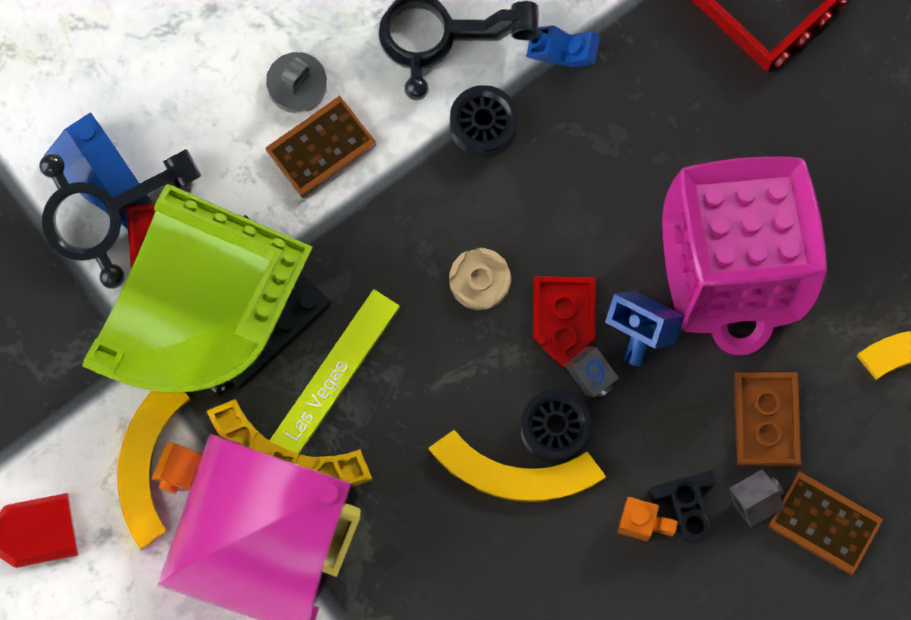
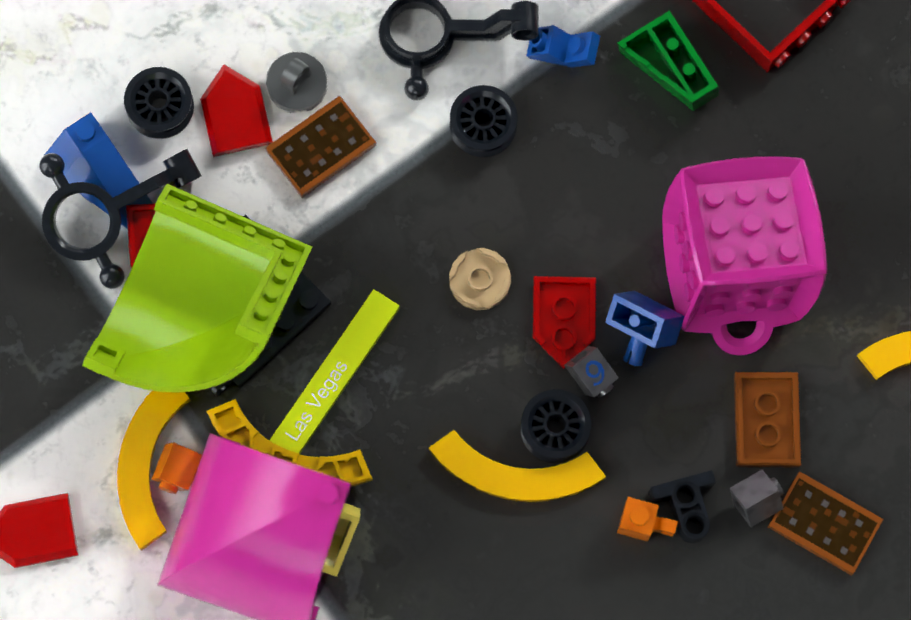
none -> black wheel [124,67,194,139]
none -> red tile [200,64,273,157]
none -> green wedge [617,10,719,111]

